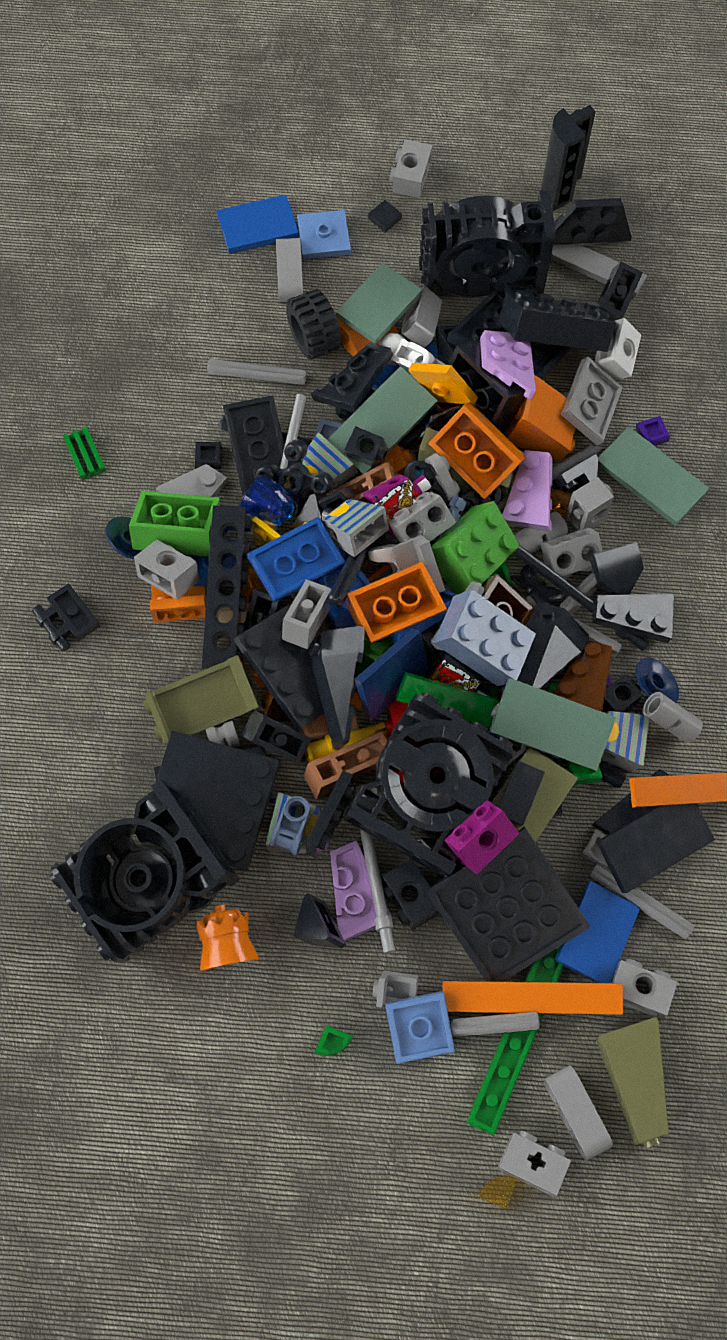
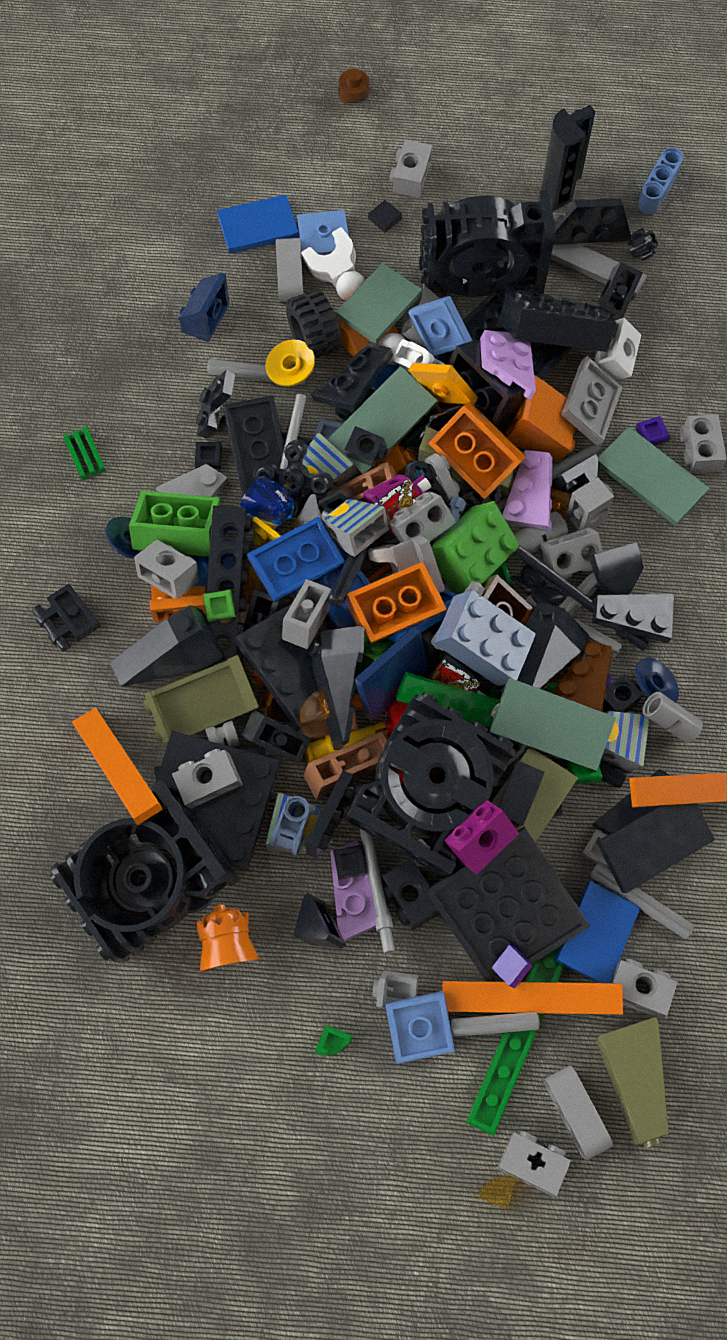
none -> orange tile [72,707,163,825]
none -> black wedge [109,605,225,687]
none -> light grey brick [172,749,243,809]
none -> dark blue slope [178,273,230,342]
none -> black plate [196,370,235,438]
none -> bright green tile [203,590,236,622]
none -> yellow dish [265,340,315,387]
none -> clear orange tile [300,690,330,723]
none -> white piece [301,227,365,302]
none -> black tile [333,845,367,880]
none -> reddish brown piece [338,68,370,103]
none -> medium blue plate [408,296,472,356]
none -> tile [492,945,533,988]
none -> black gear [628,228,659,261]
none -> medium blue beam [638,147,684,214]
none -> light grey brick [680,414,727,474]

